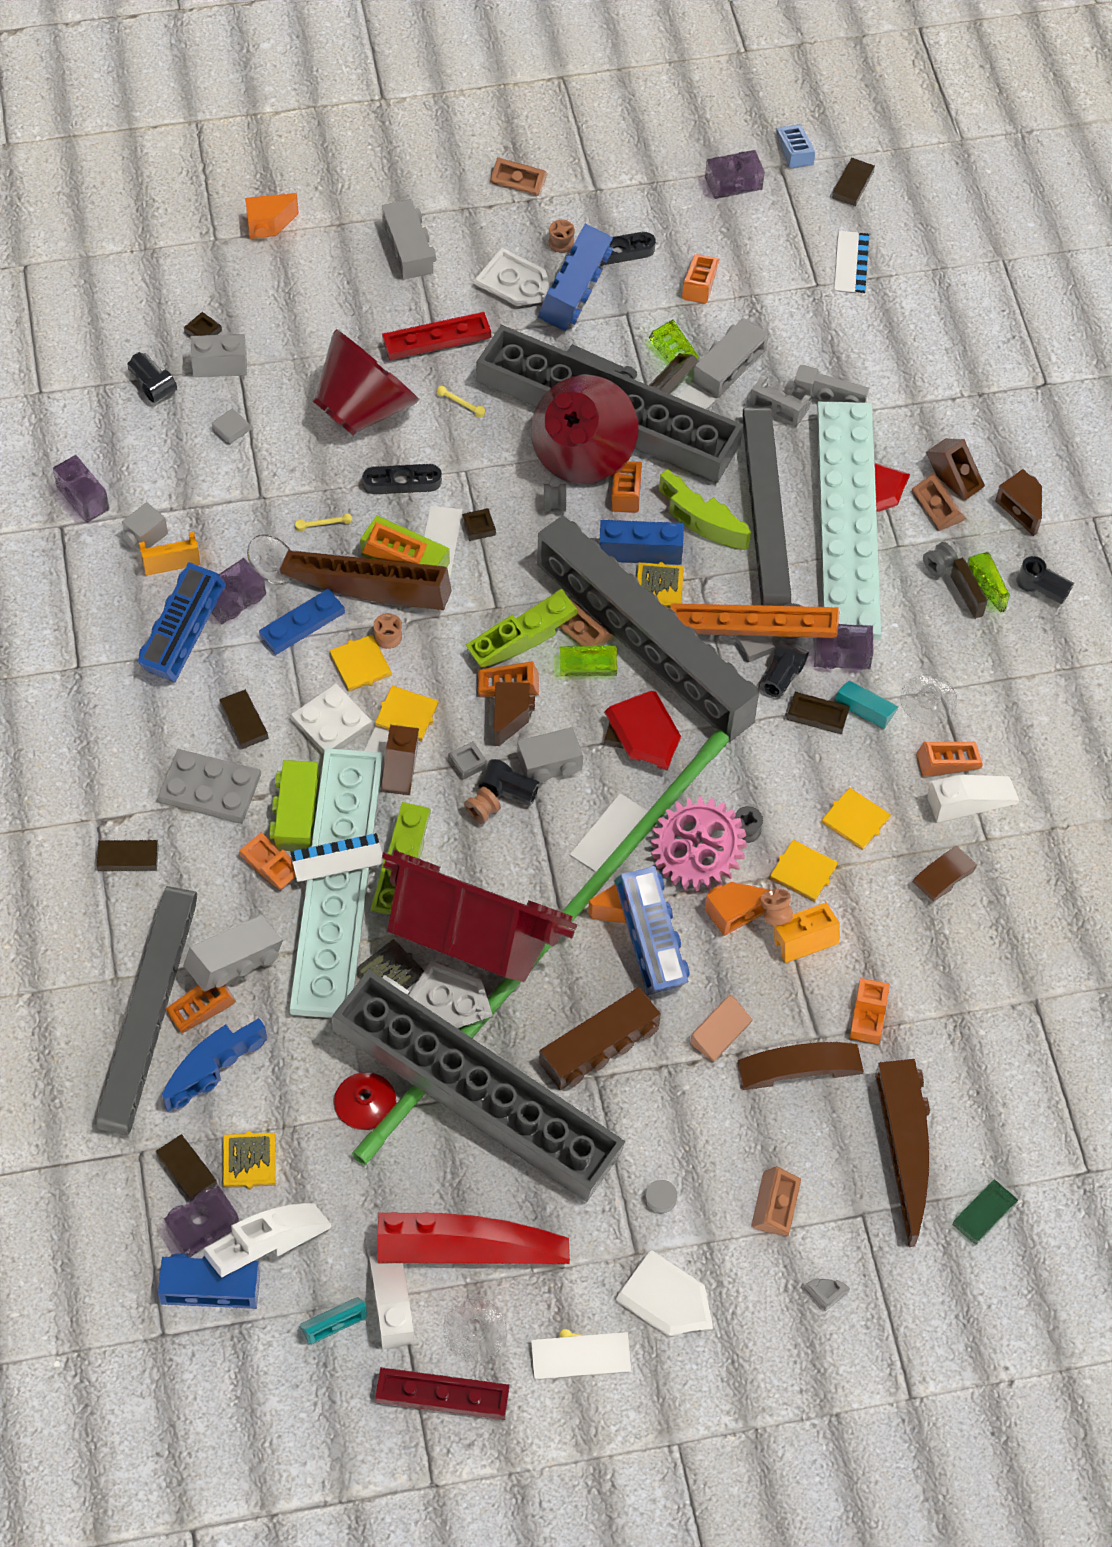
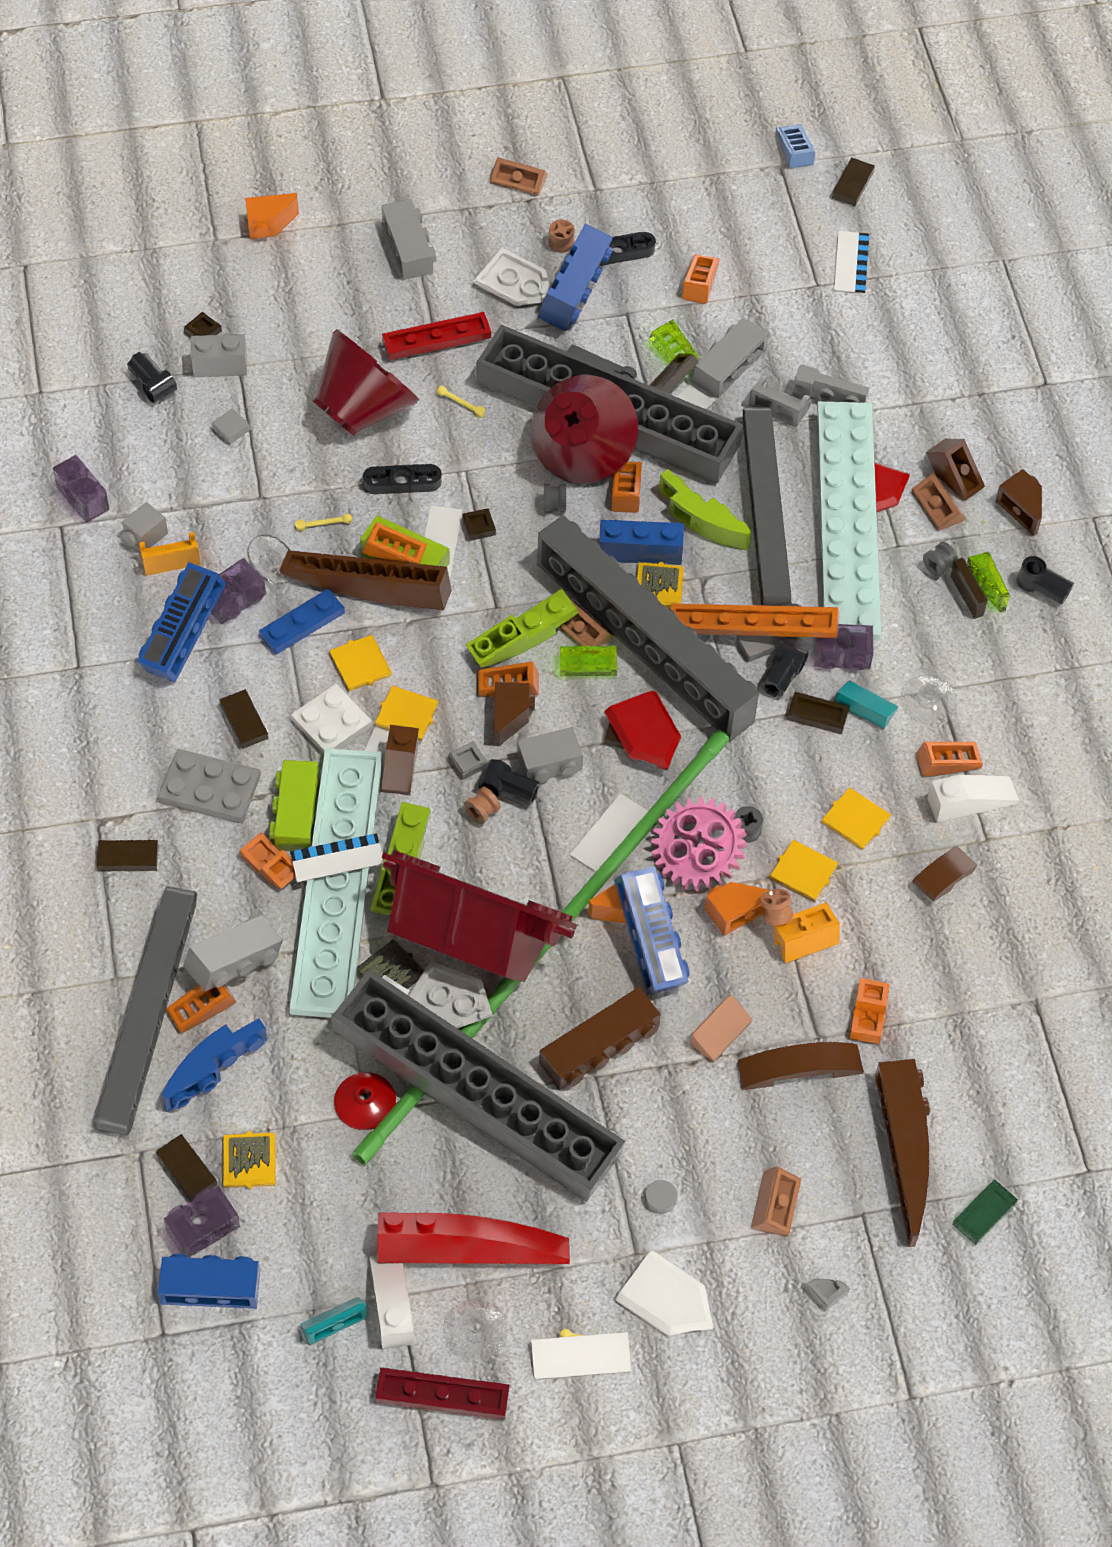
white slope [204,1203,331,1278] -> none
nougat wheel [374,613,402,649] -> none
clear purple brick [705,150,765,199] -> none

